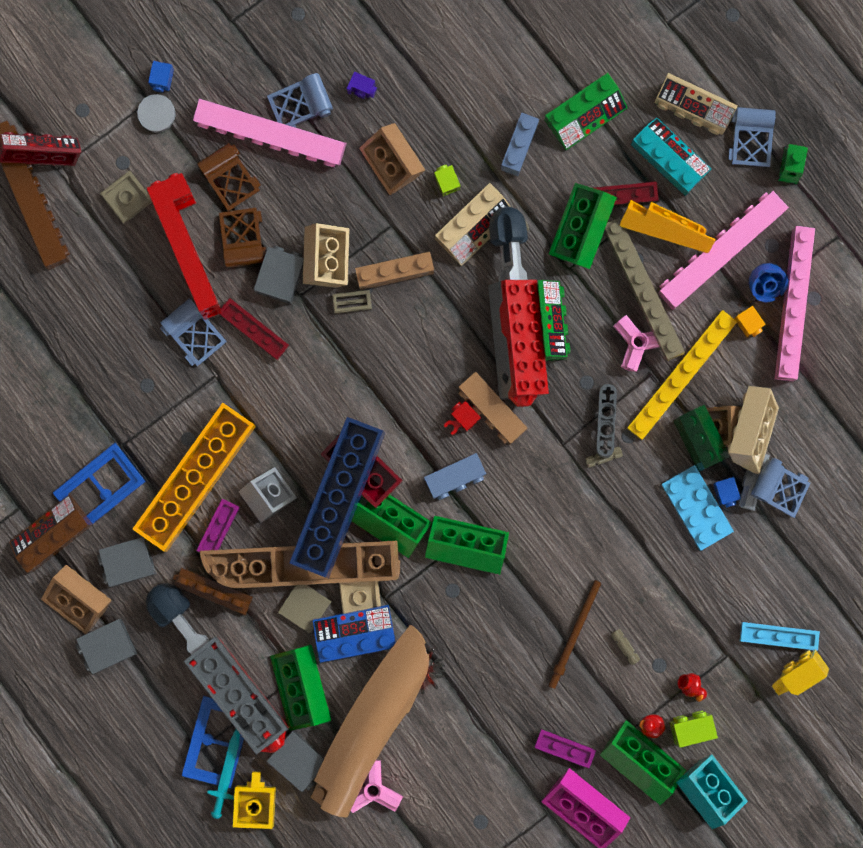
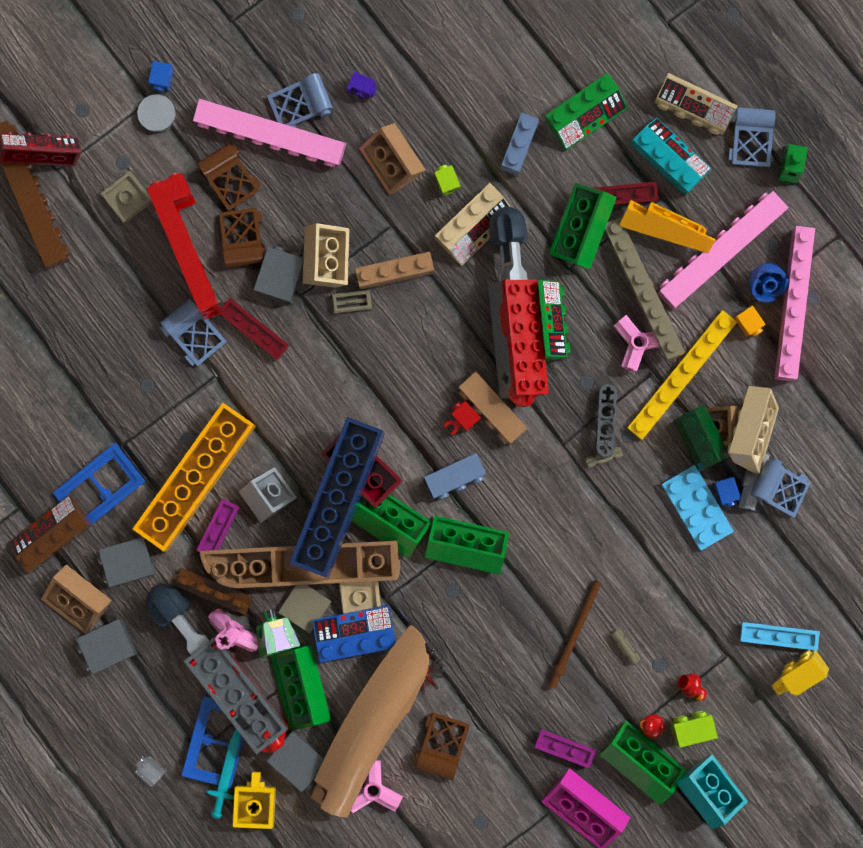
none -> clear brick [135,756,167,787]
none -> bright pink piece [208,608,258,652]
none -> torso [256,609,300,658]
none -> reddish brown piece [413,712,470,781]

